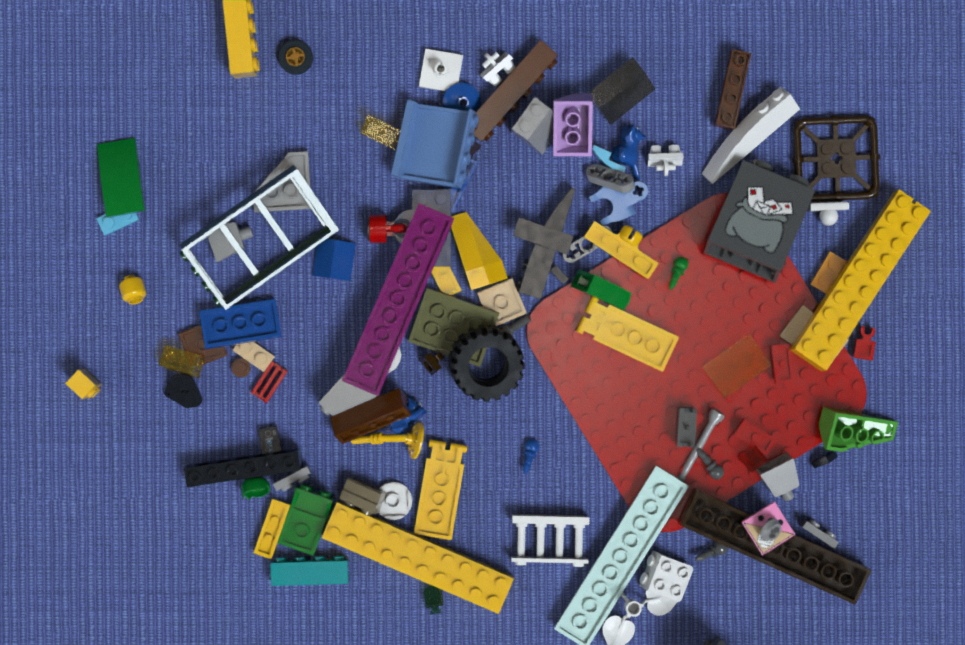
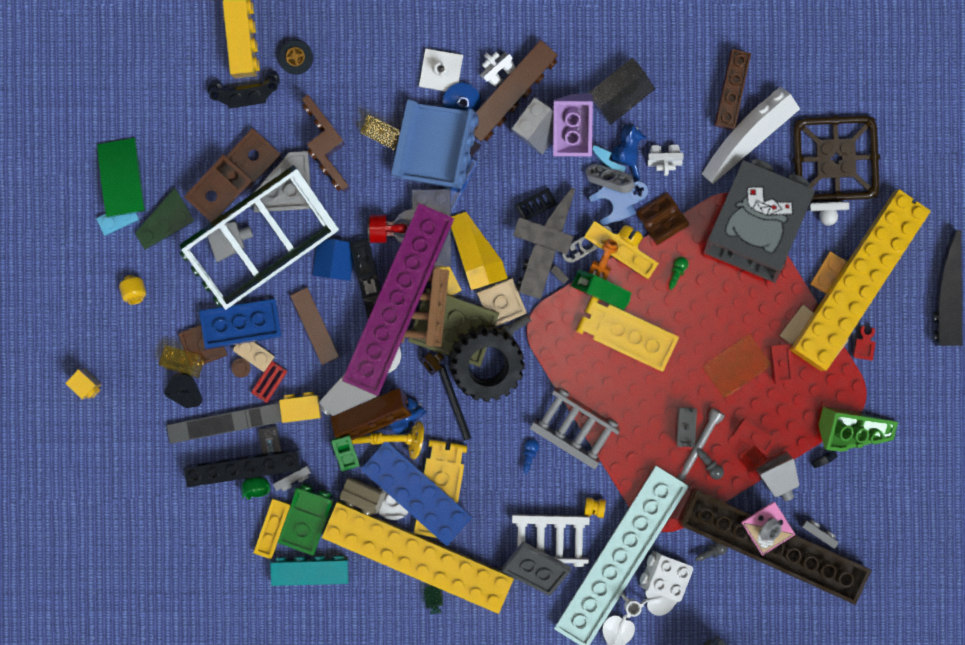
none -> dark green wing [135,188,195,250]
none -> tile [166,403,282,444]
none -> reddish brown bracket [184,128,281,222]
none -> black plate [208,71,280,109]
none -> yellow brick [279,392,322,423]
none -> reddish brown tile [290,287,339,365]
none -> reddish brown bracket [302,95,350,193]
none -> green slope [331,434,360,471]
none -> black slope [350,238,381,320]
none -> blue plate [361,442,473,546]
none -> medium nougat fence [401,268,449,347]
none -> black bar [439,366,472,441]
none -> dark grey tile [502,541,571,596]
none -> black slope [515,188,557,220]
none -> light grey fence [530,387,620,469]
none -> yellow wheel [584,497,606,518]
none -> orange hinge [588,239,618,280]
none -> reddish brown slope [636,192,689,245]
none -> black slope [932,230,963,346]

